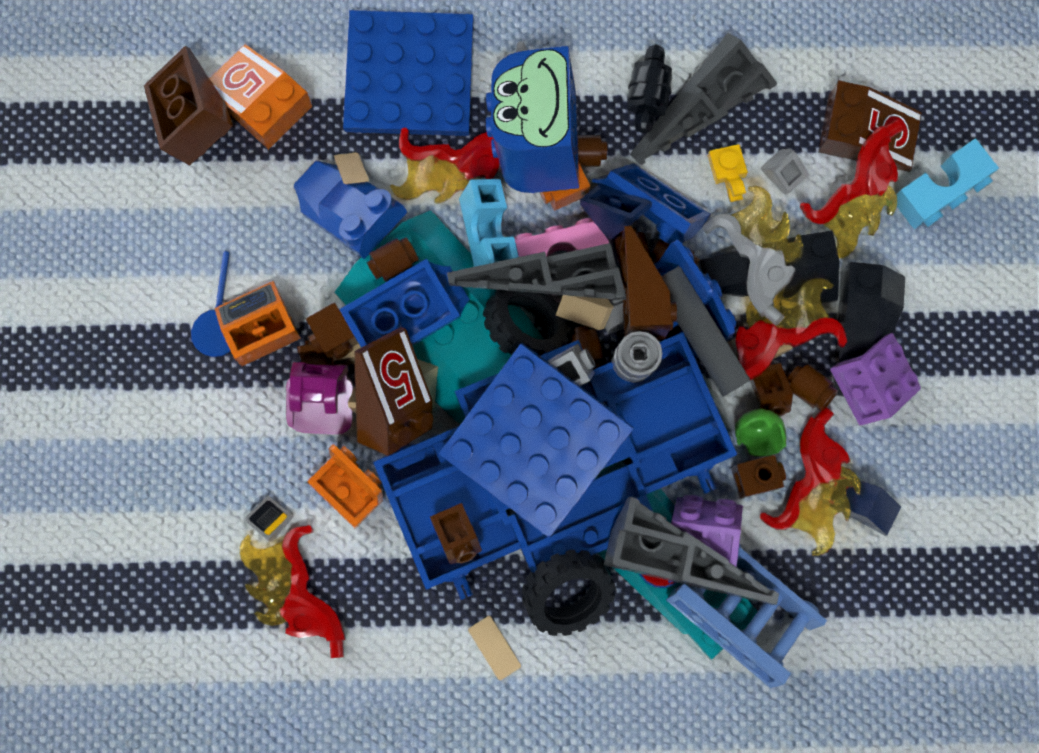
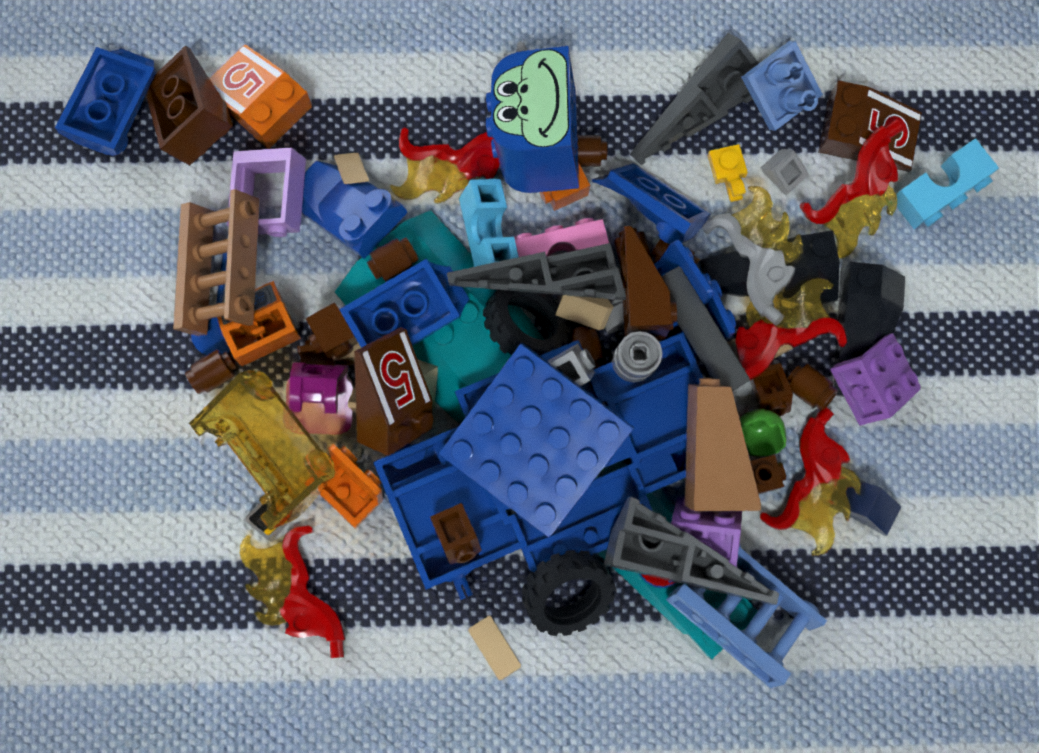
blue plate [343,10,473,136] -> none
dark blue slope [580,183,652,240] -> none
black piece [627,45,672,133] -> none
none -> blue slope [55,47,156,156]
none -> medium nougat fence [173,189,259,336]
none -> reddish brown brick [185,349,237,394]
none -> clear yellow windscreen [189,370,335,531]
none -> lavender window [227,148,306,237]
none -> medium nougat slope [685,378,761,511]
none -> medium blue plate [741,41,823,131]

